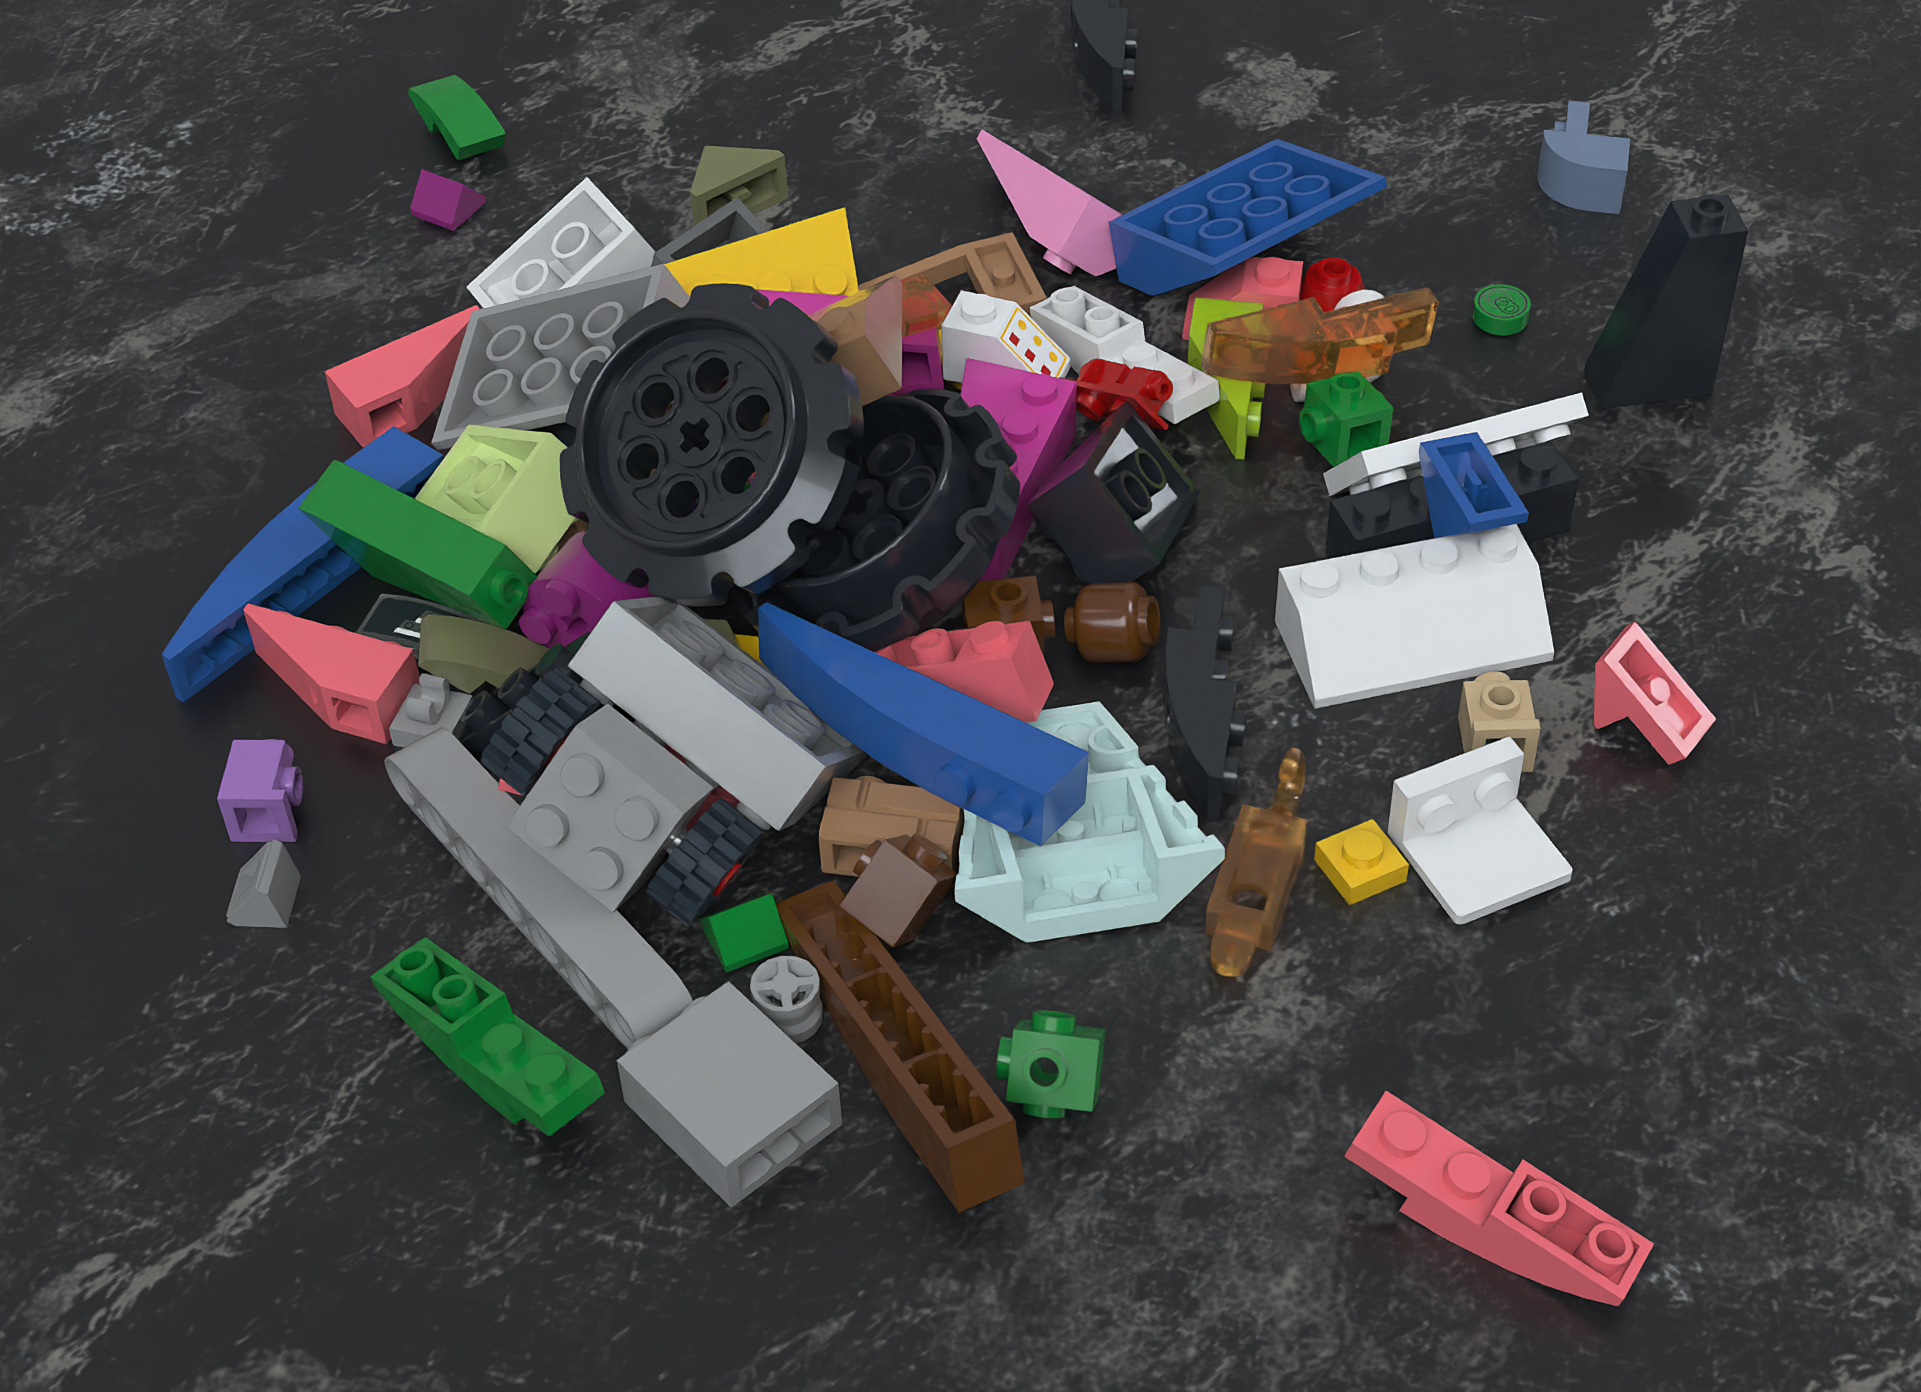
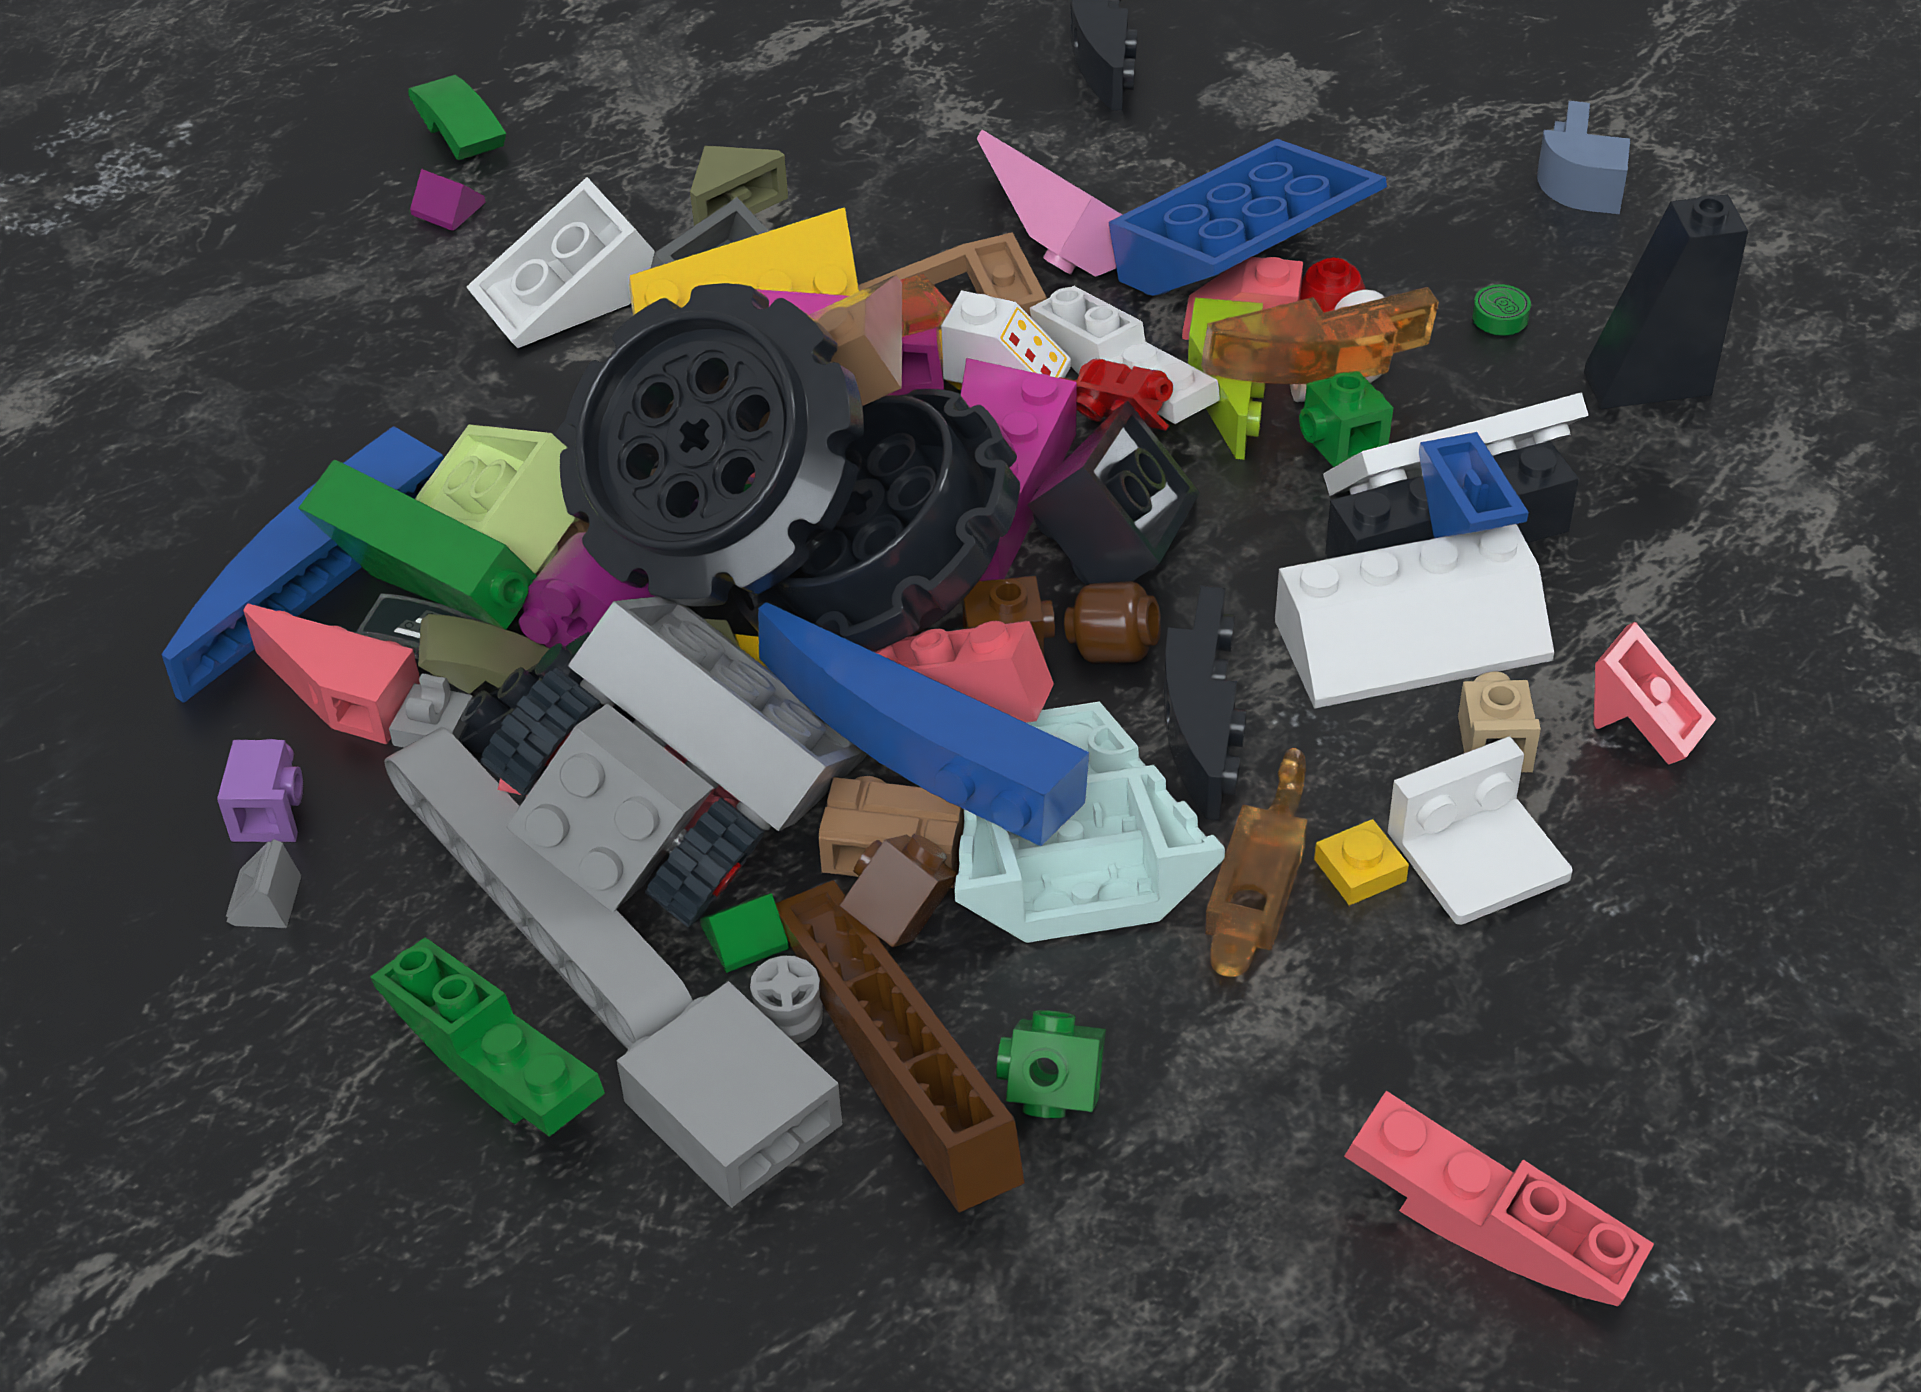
coral slope [325,305,480,448] -> none
light grey slope [431,264,690,450] -> none

